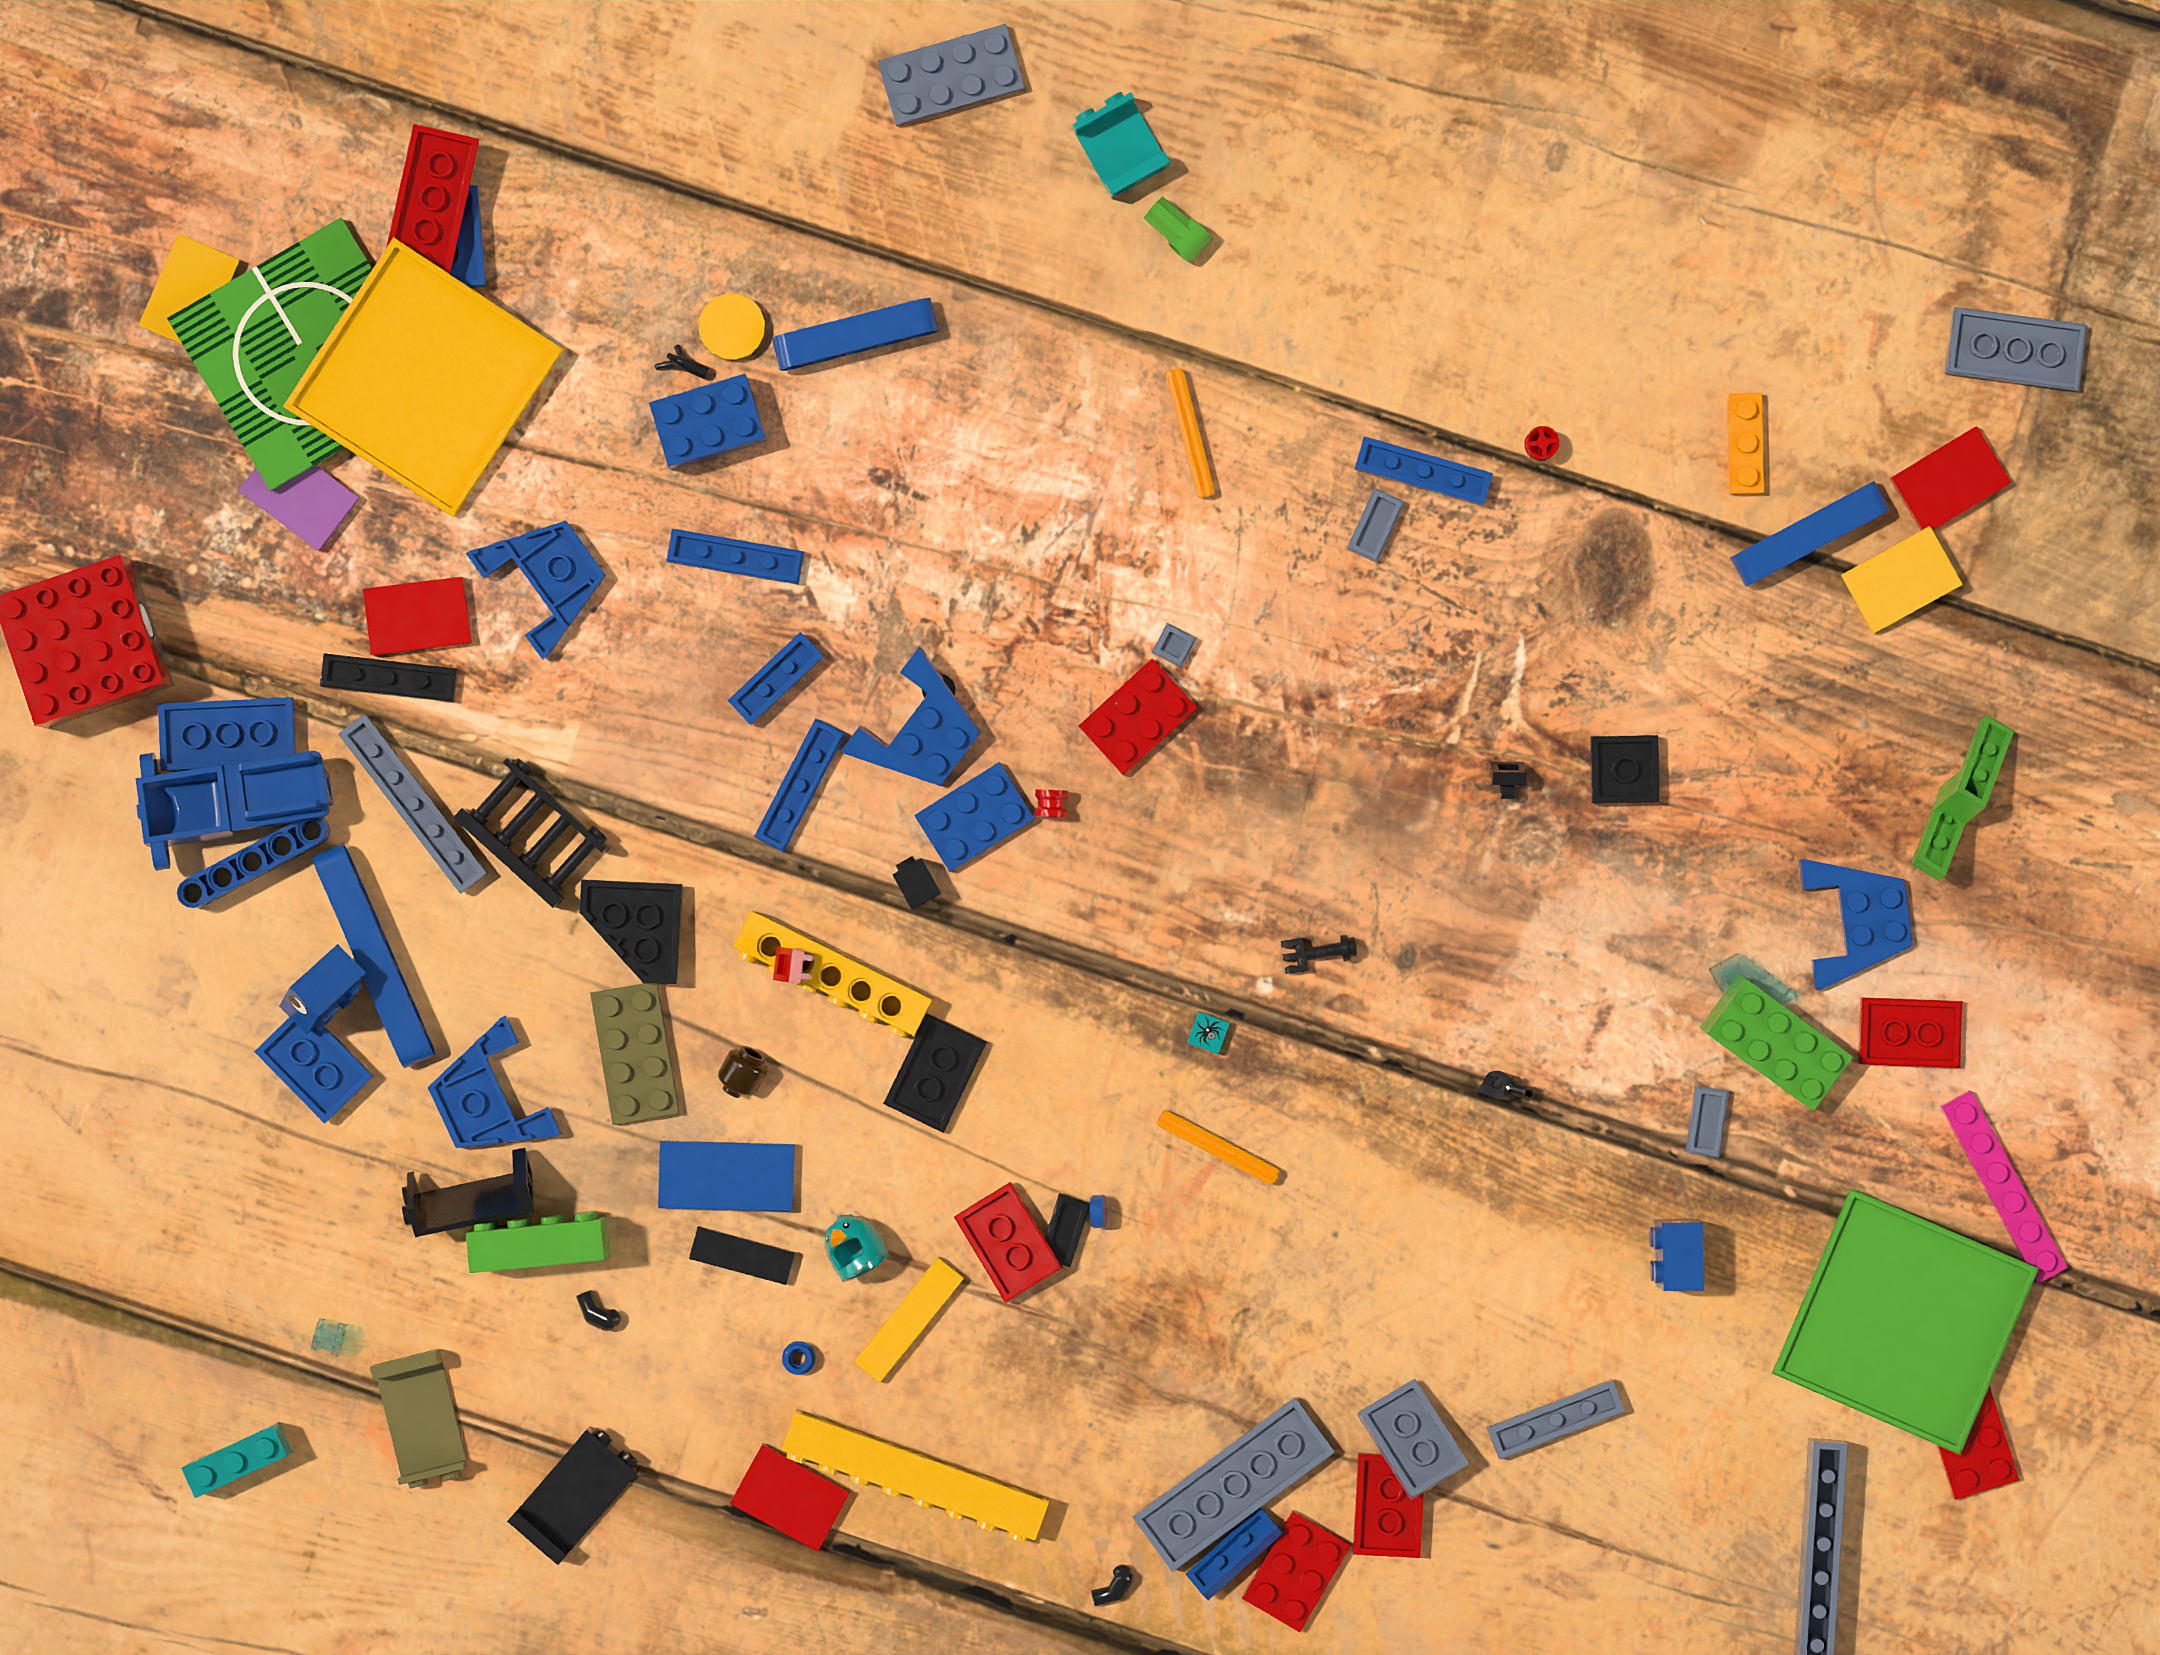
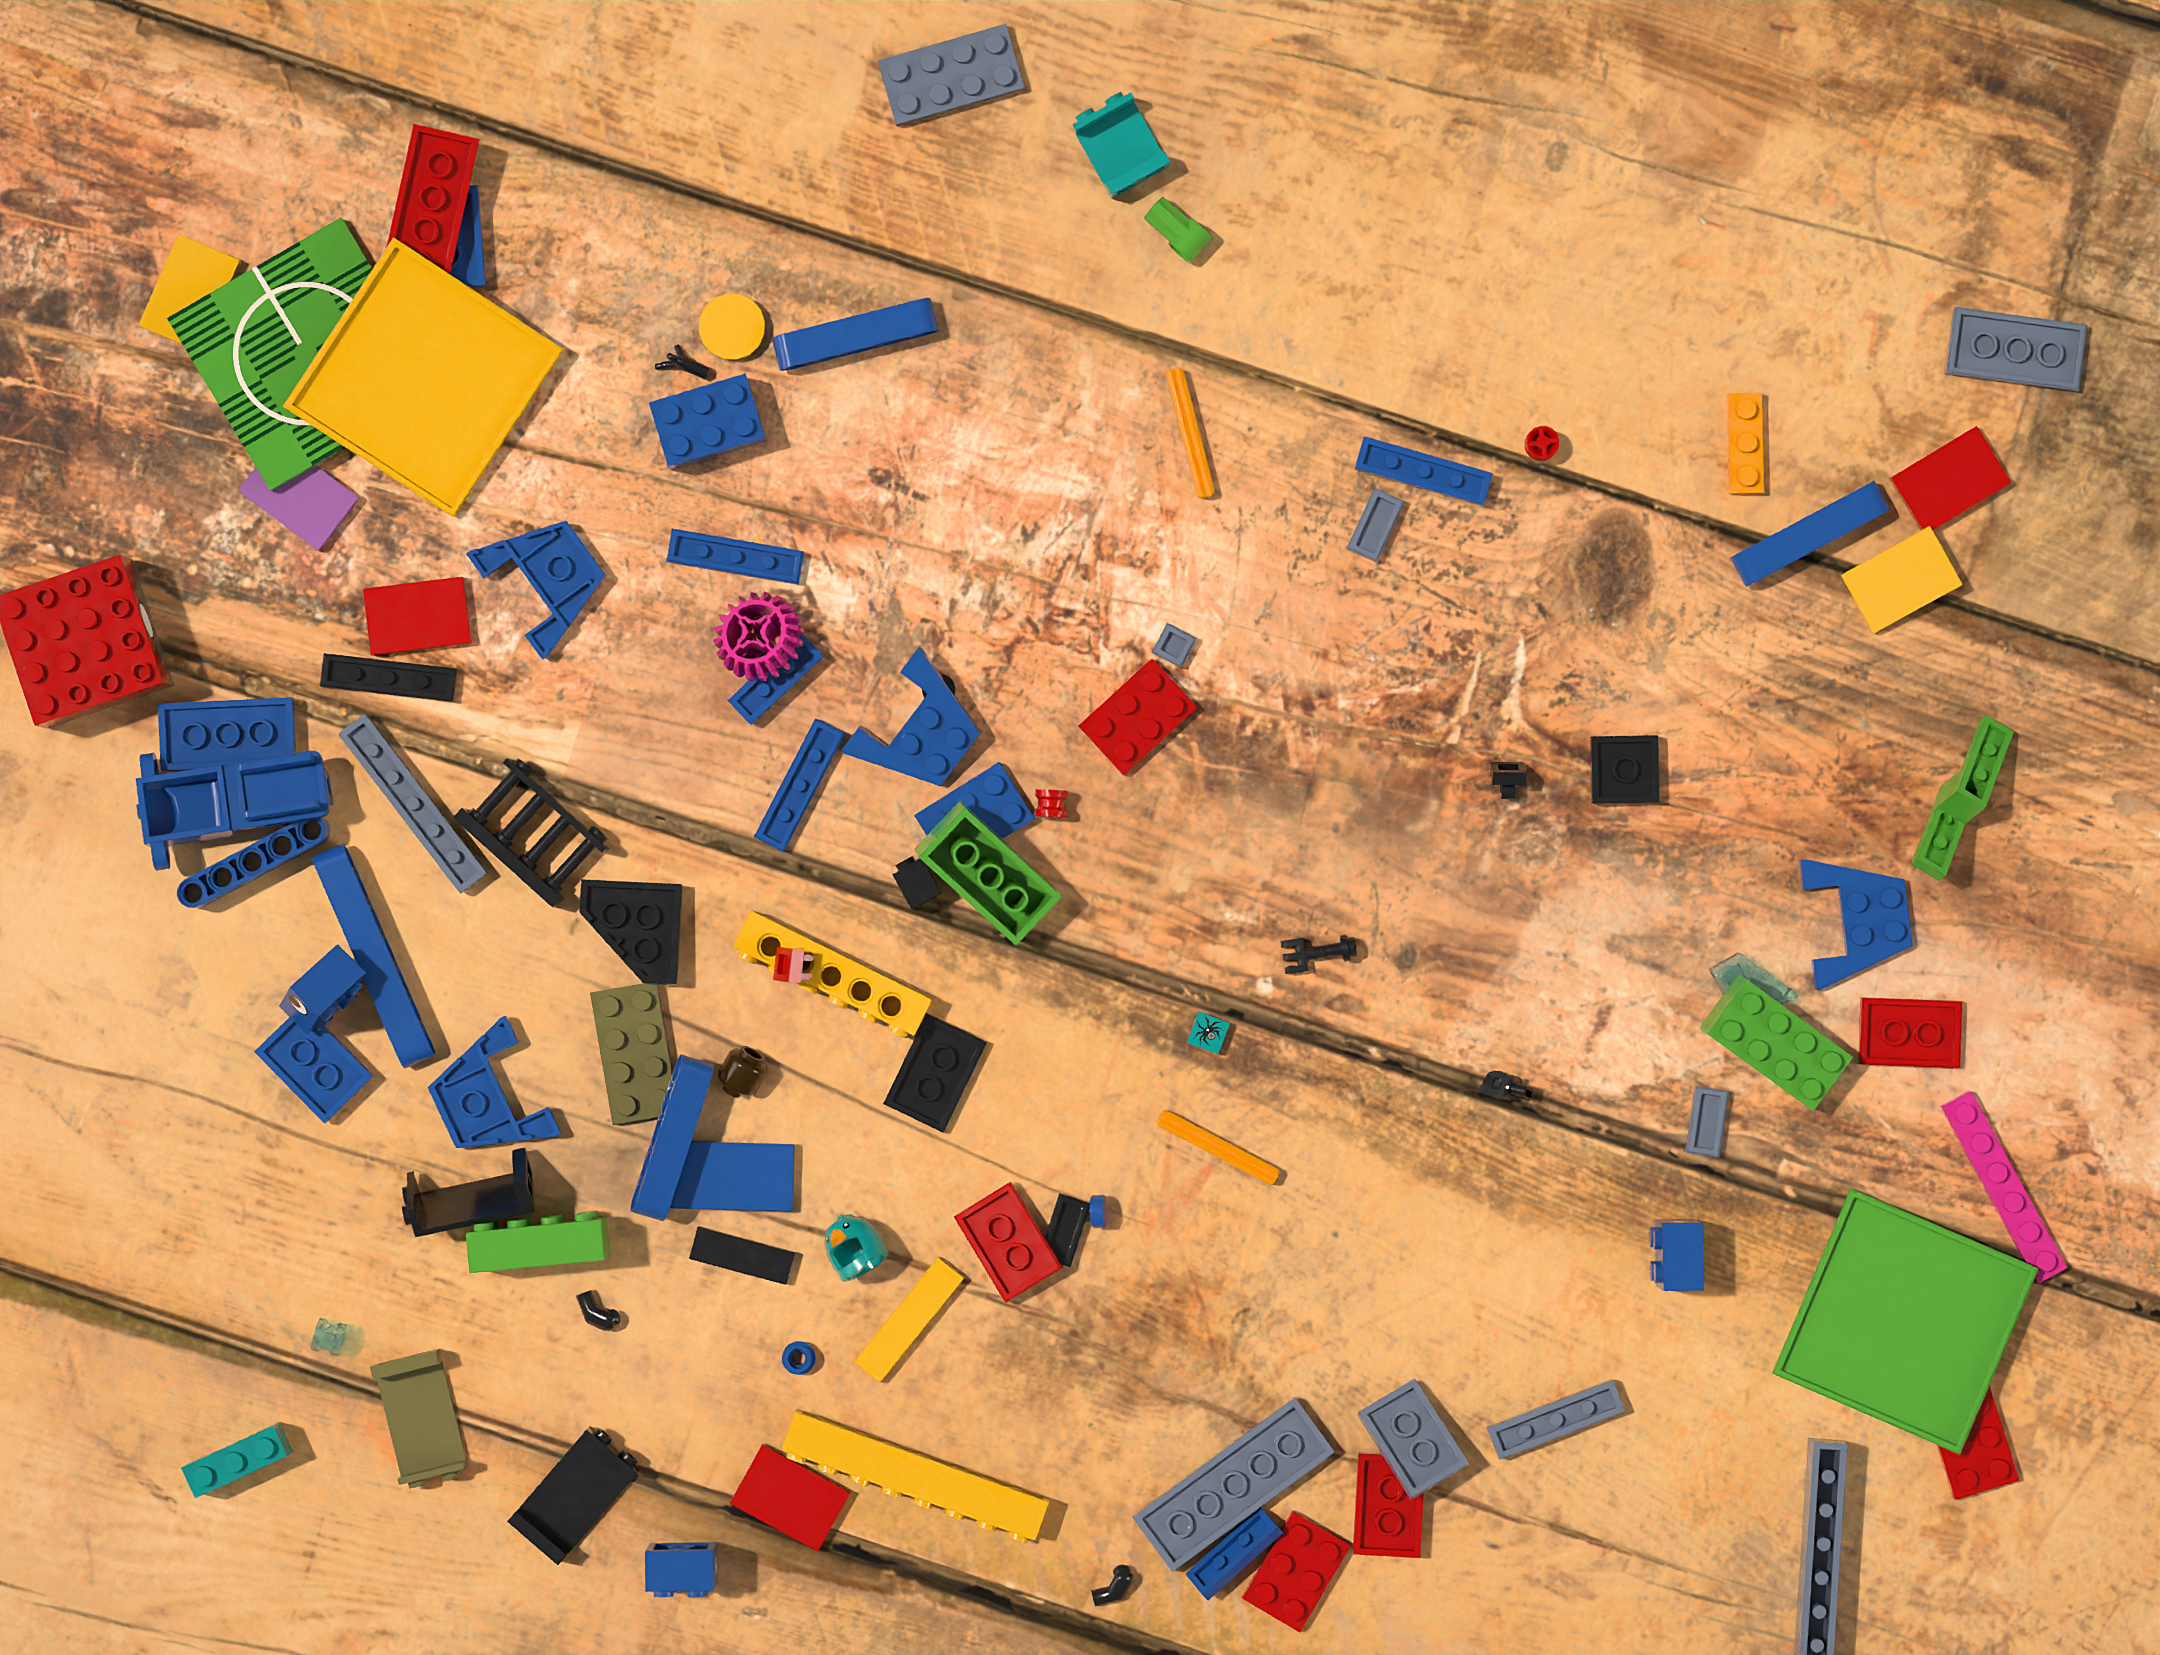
none -> blue beam [630,1054,714,1221]
none -> blue brick [645,1542,718,1598]
none -> dark pink gear [713,591,804,682]
none -> bright green brick [915,800,1062,945]

